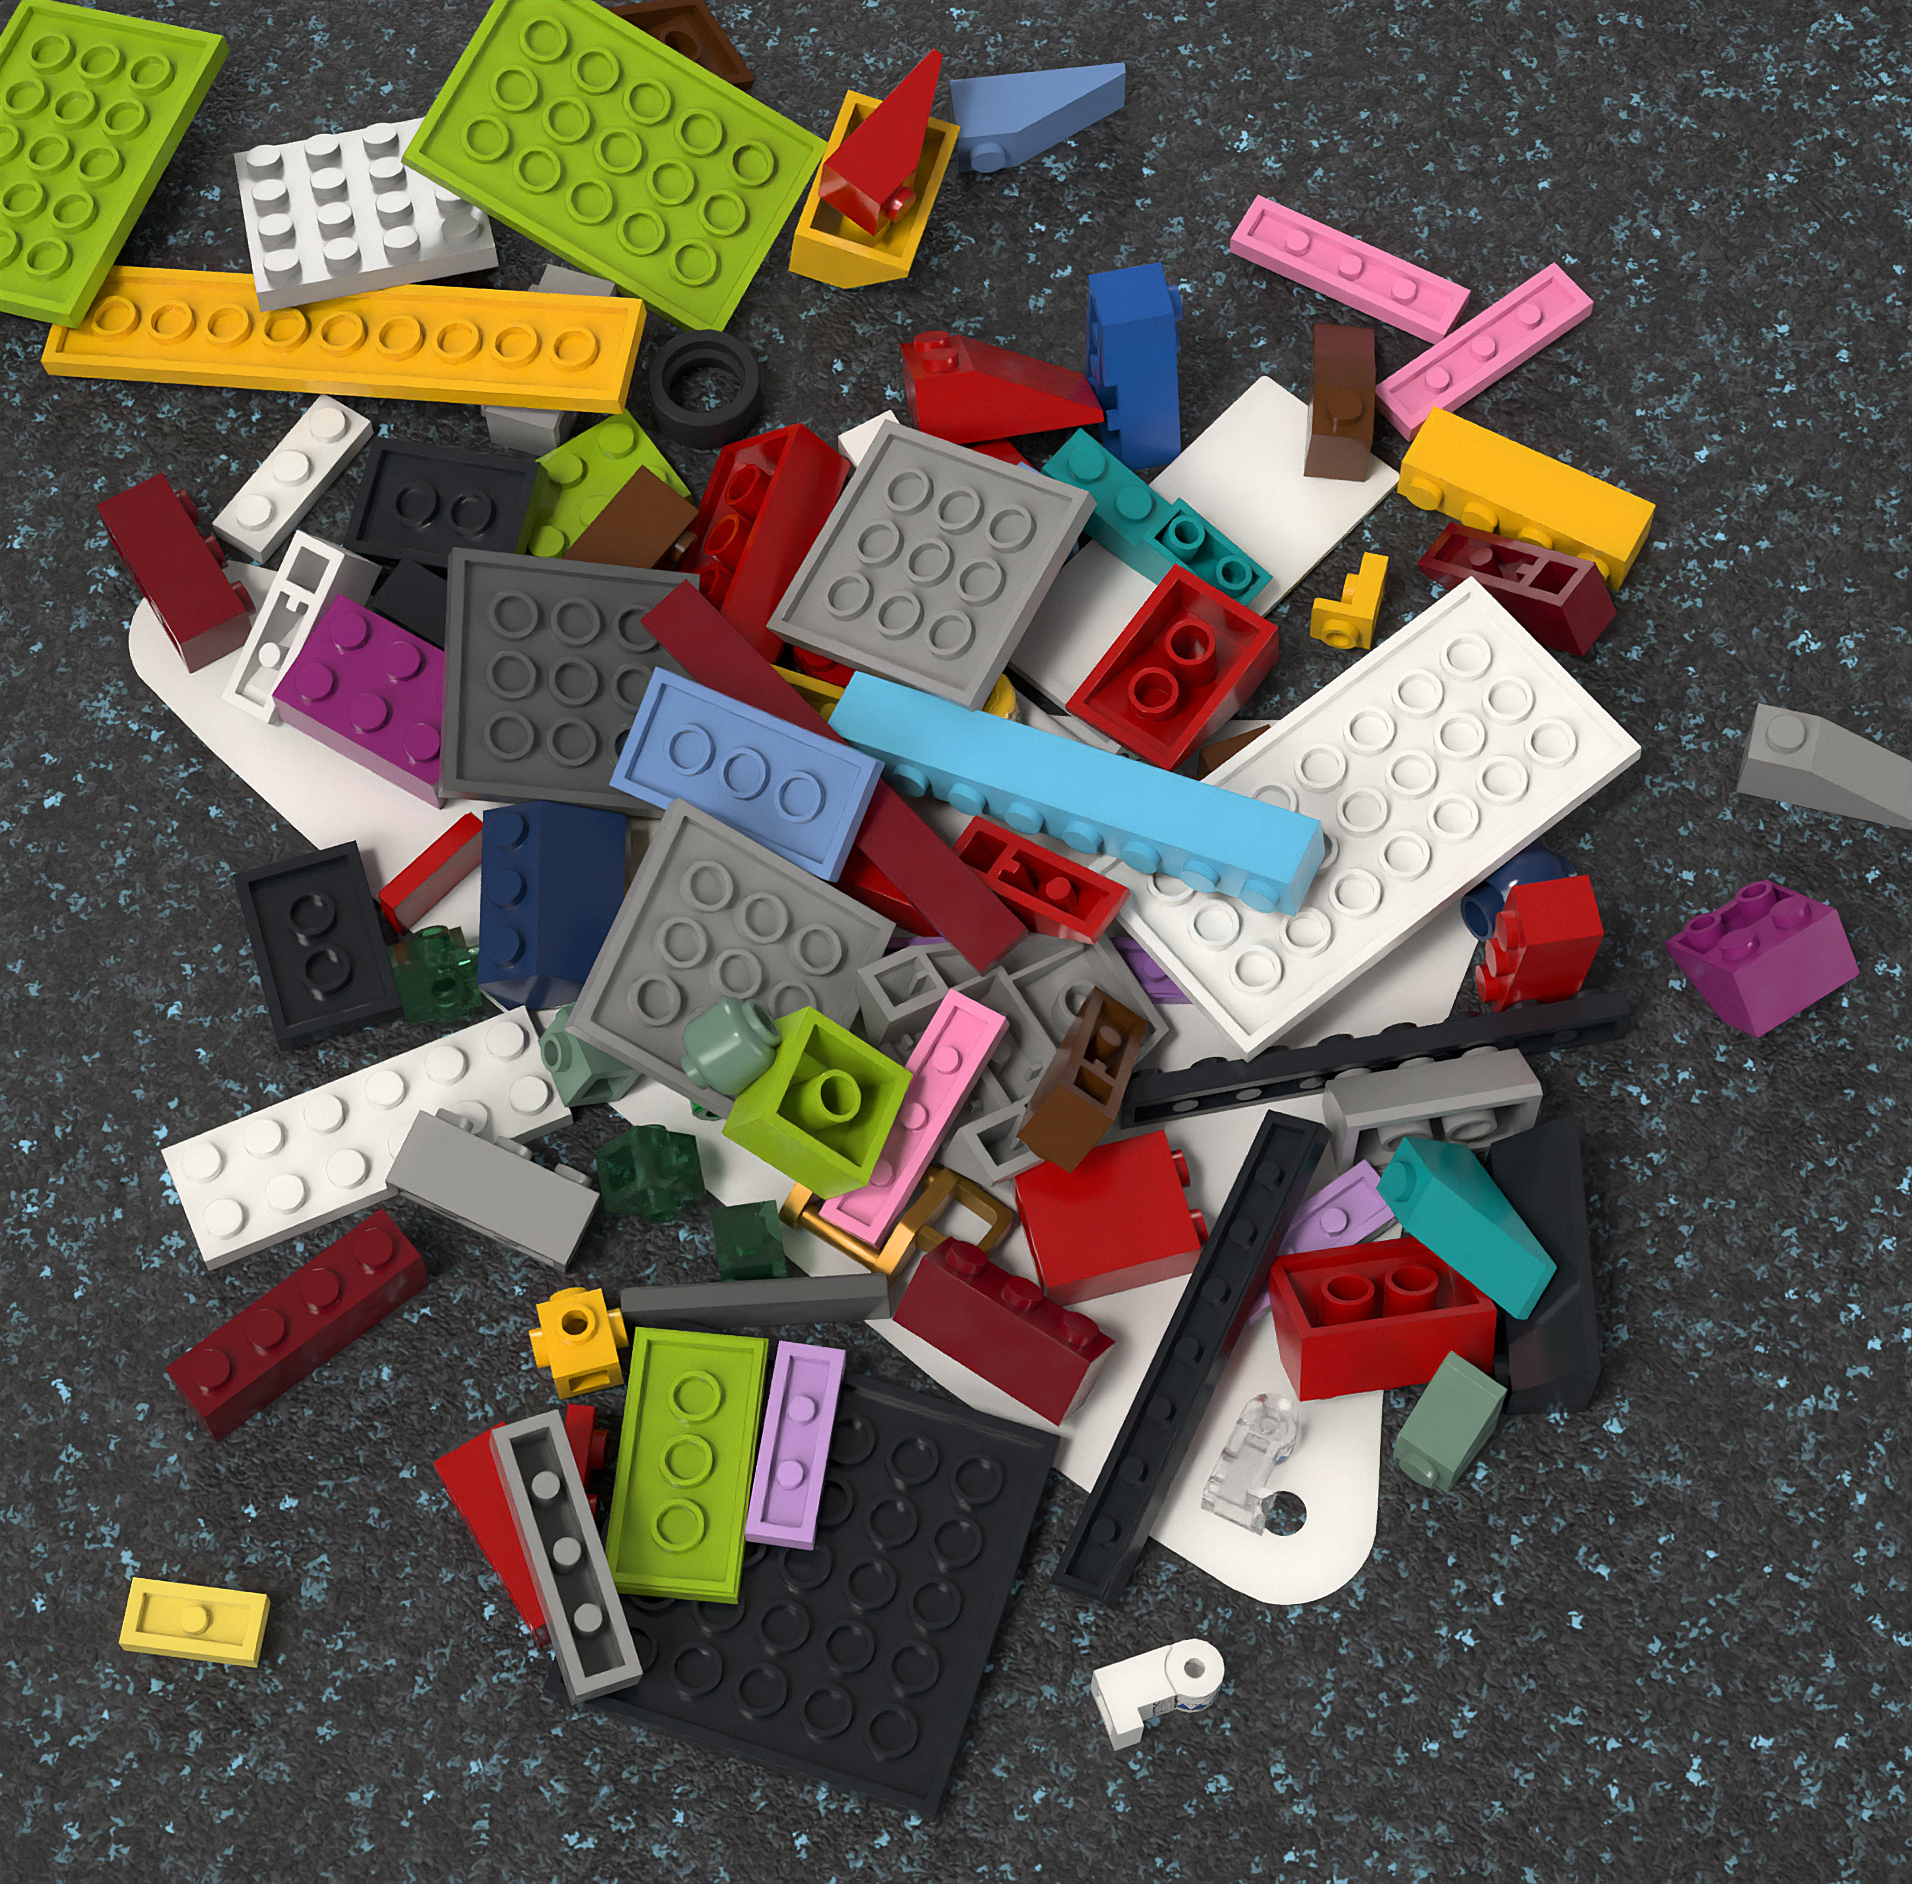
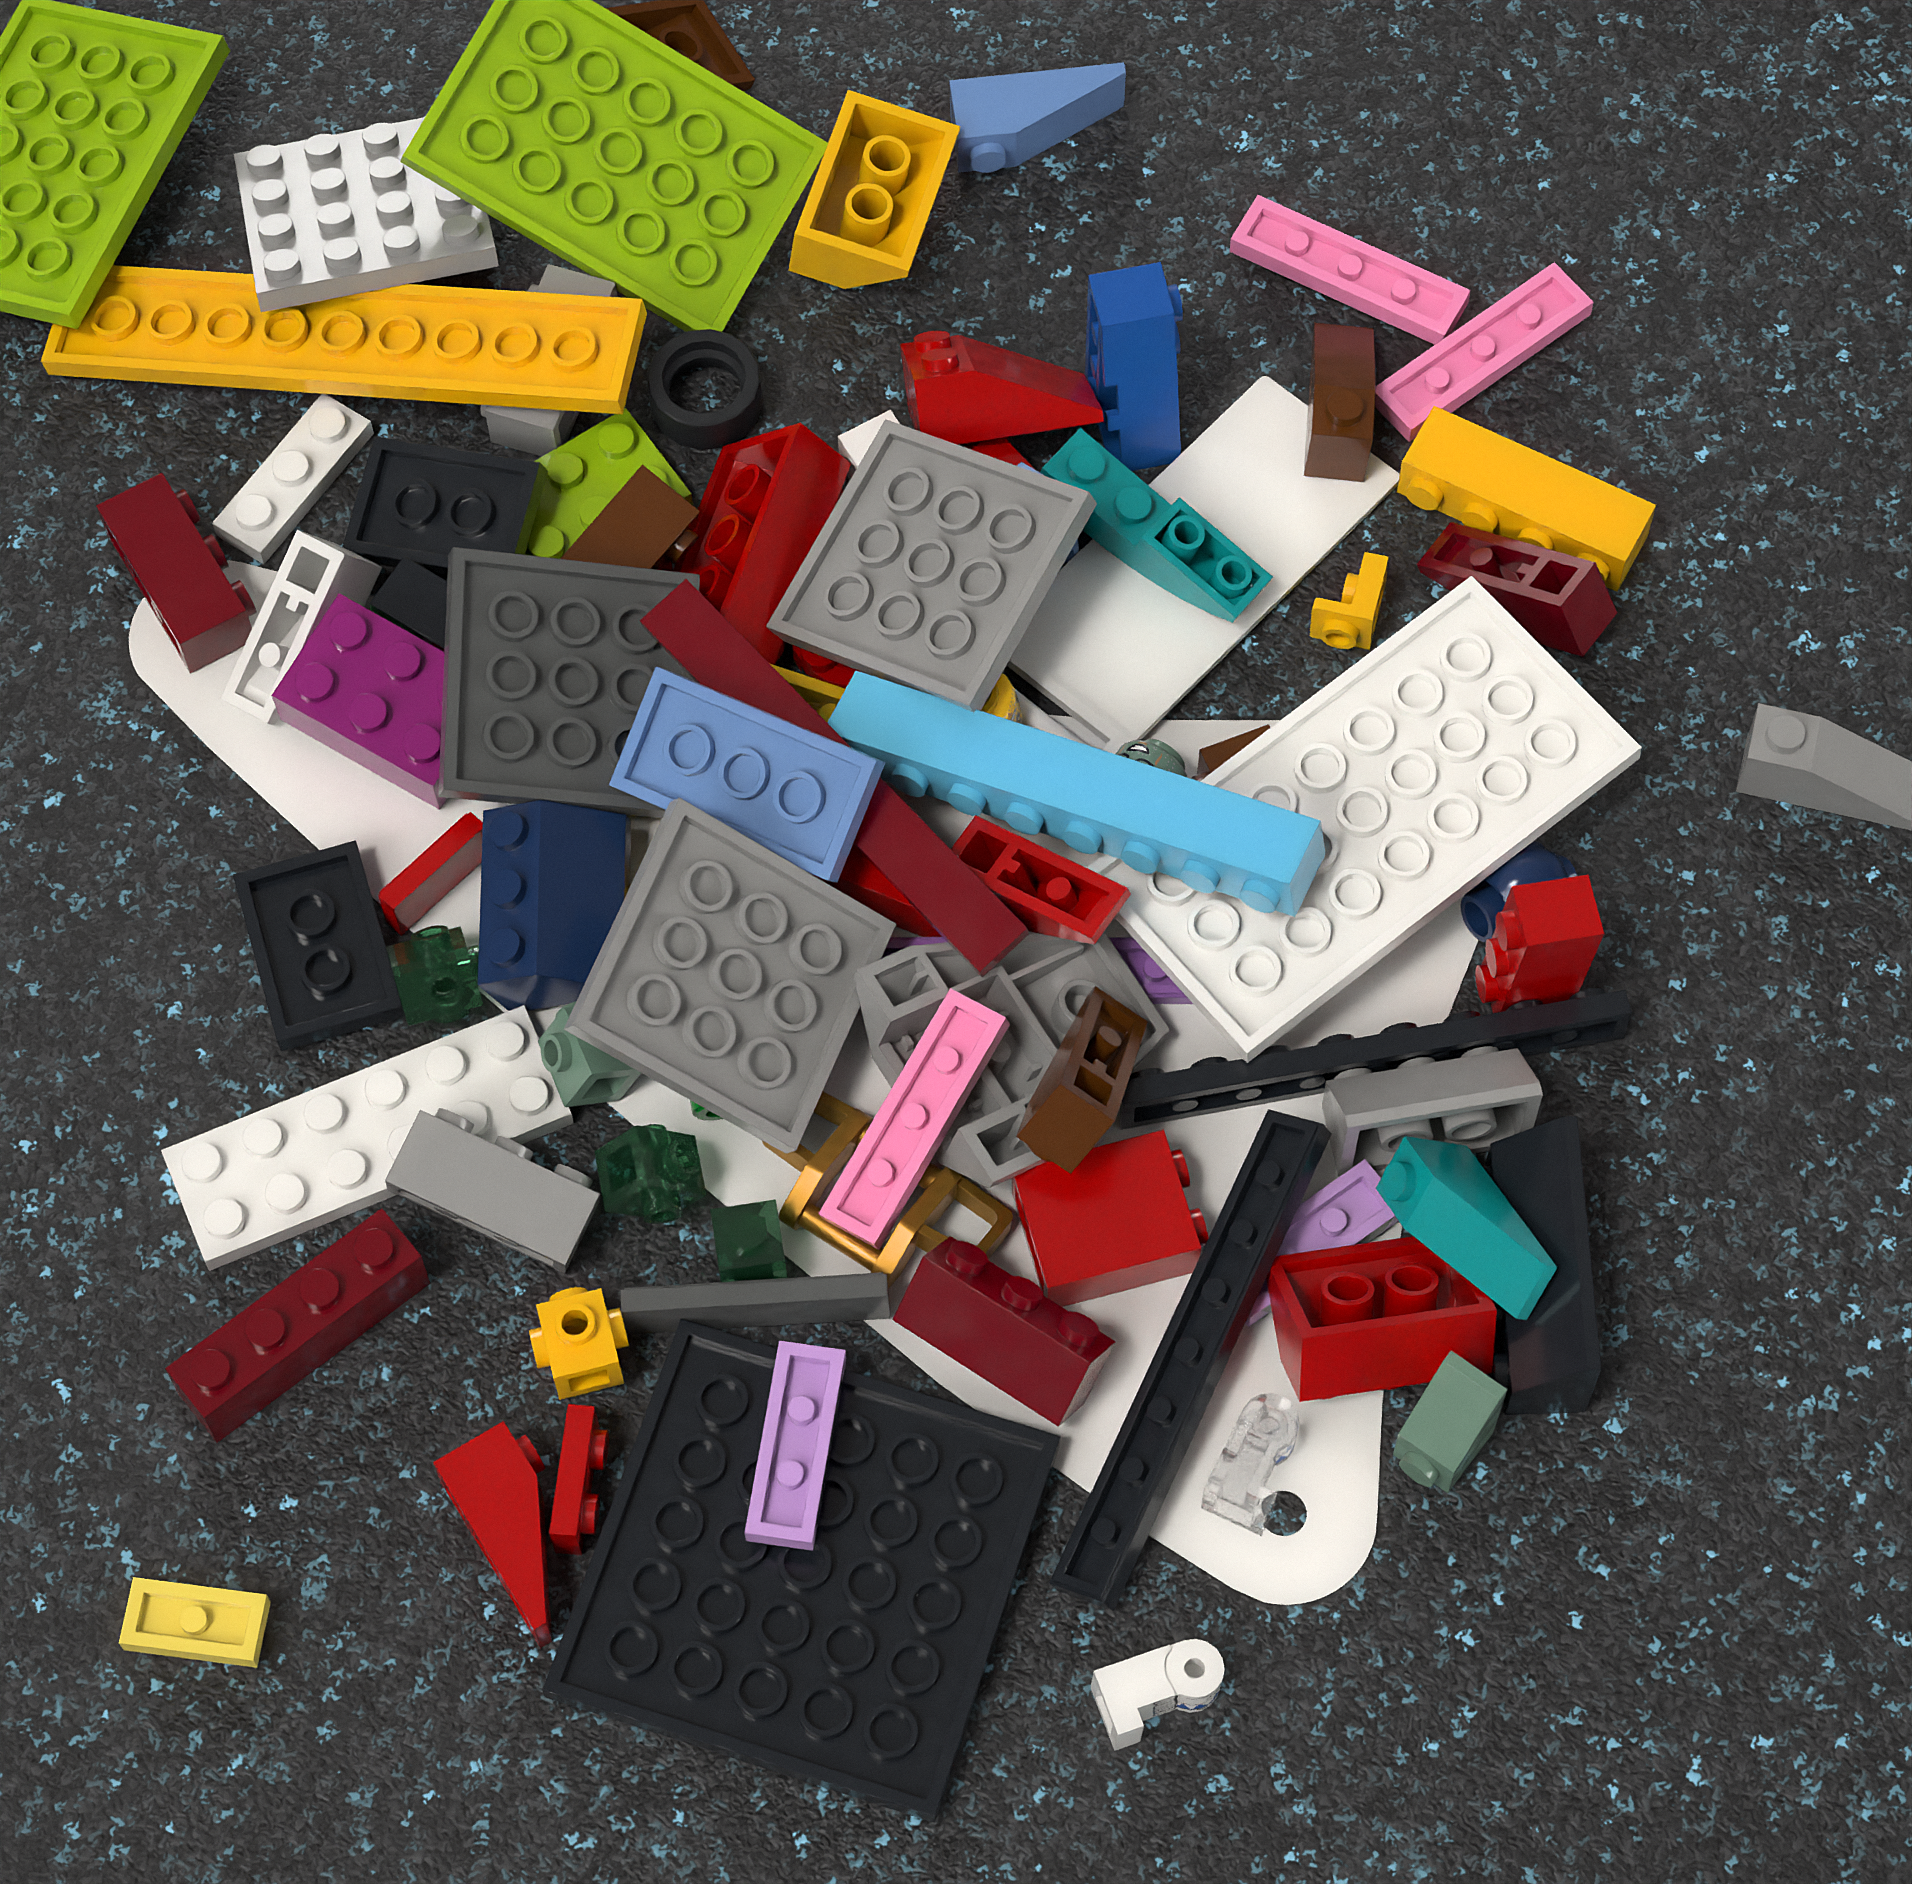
brick [489,1409,643,1705] -> none
lime tile [605,1327,770,1604] -> none
sand green head [680,997,782,1095] -> none
lime brick [721,1005,913,1200] -> none
red slope [818,48,943,237] -> none
red slope [1065,563,1280,773] -> none
magenta slope [1665,879,1860,1038] -> none

